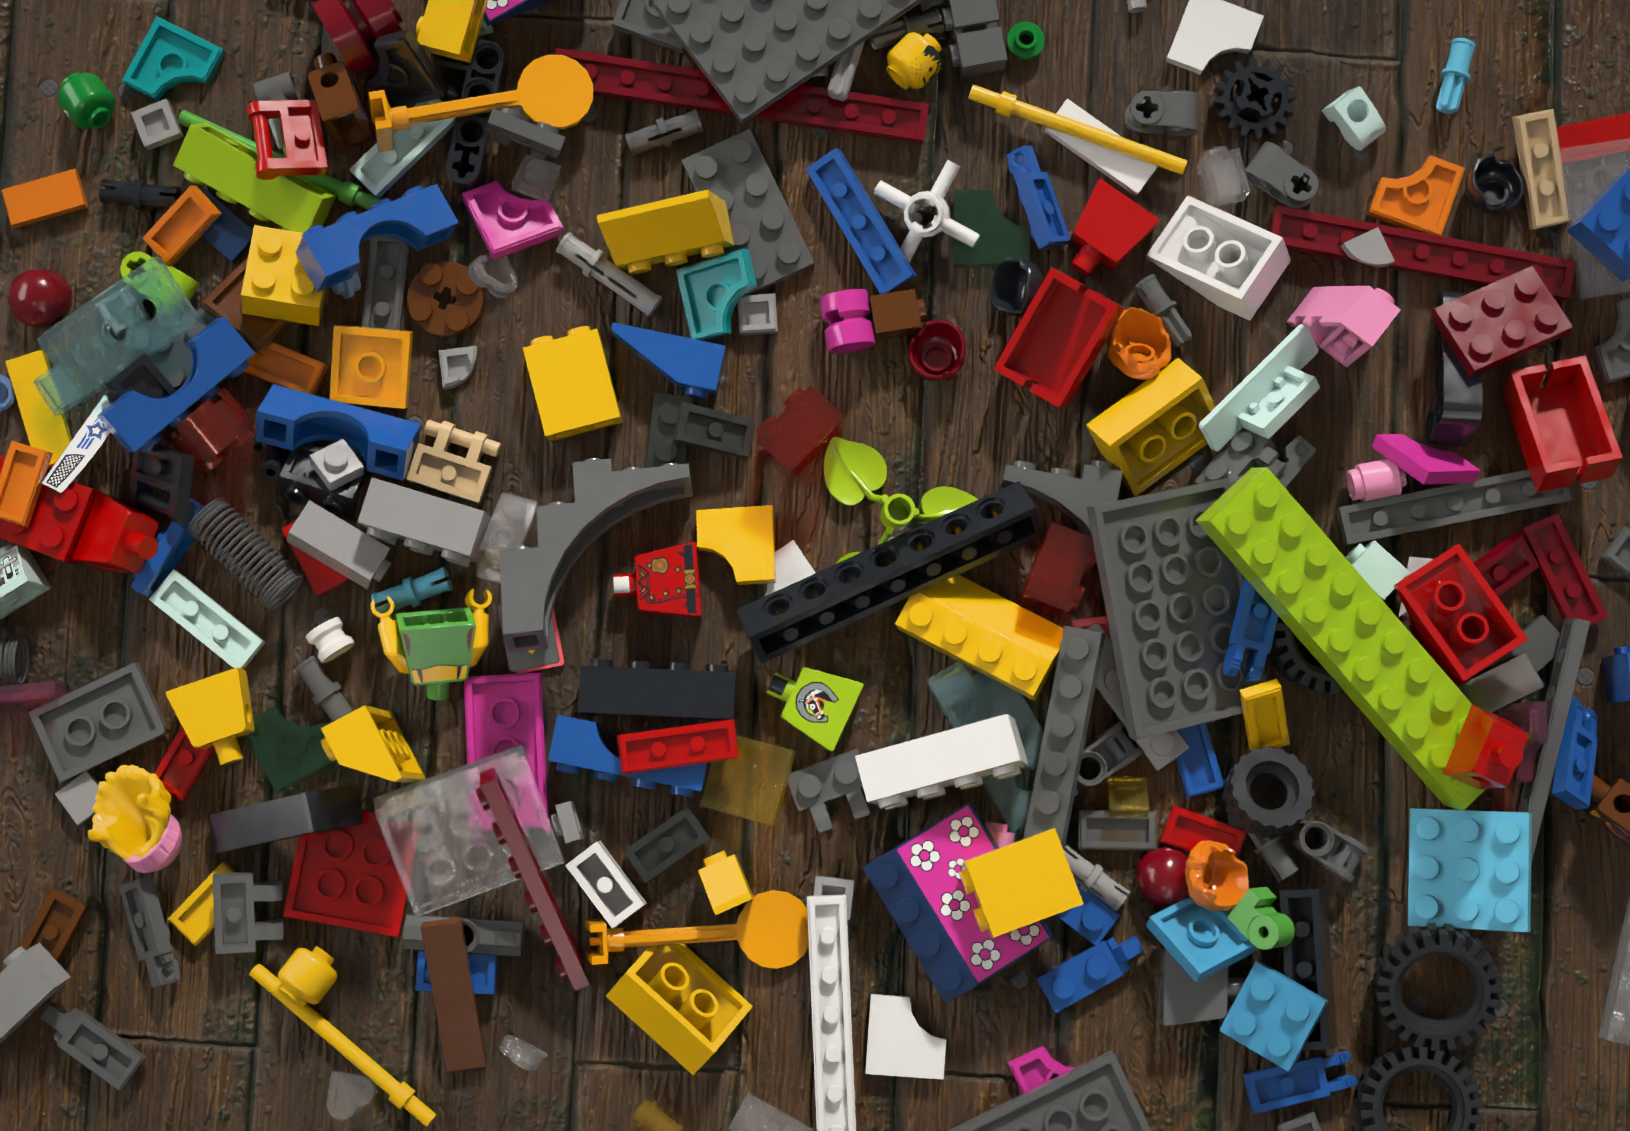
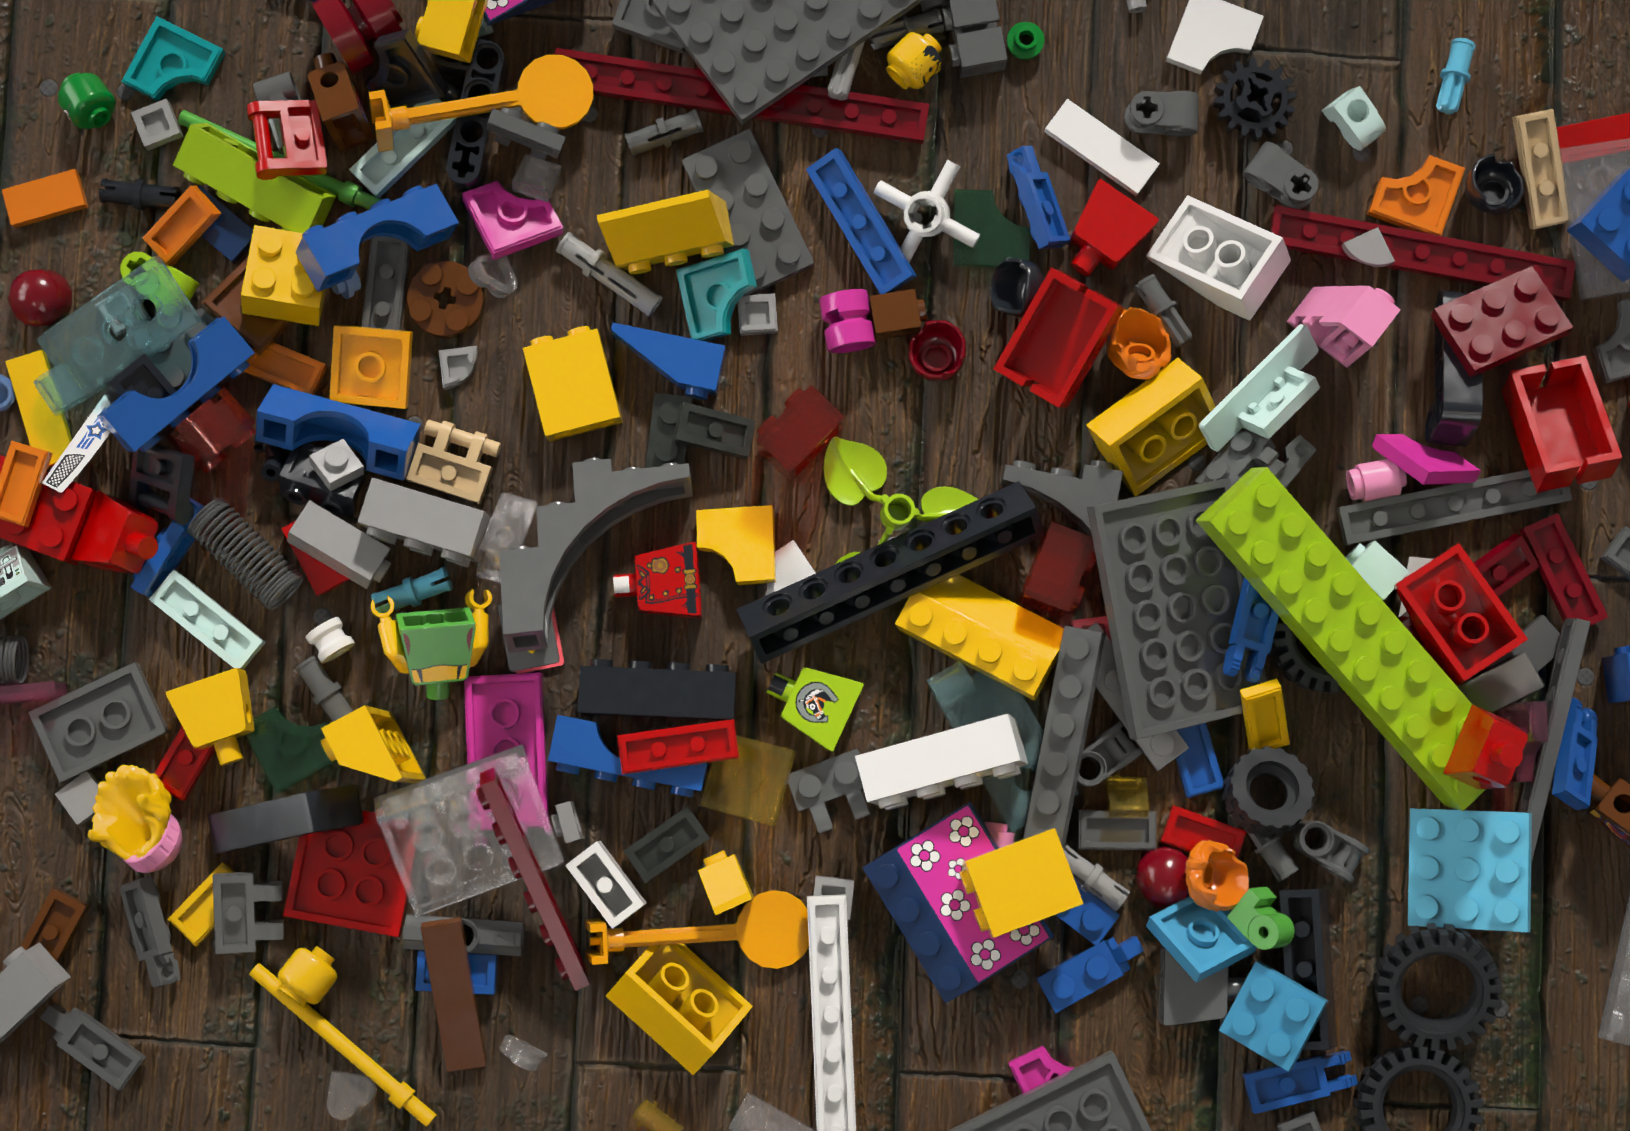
white tile [865,994,946,1080] -> none
yellow bar [968,84,1188,175] -> none
clear brick [1196,146,1250,207] -> none

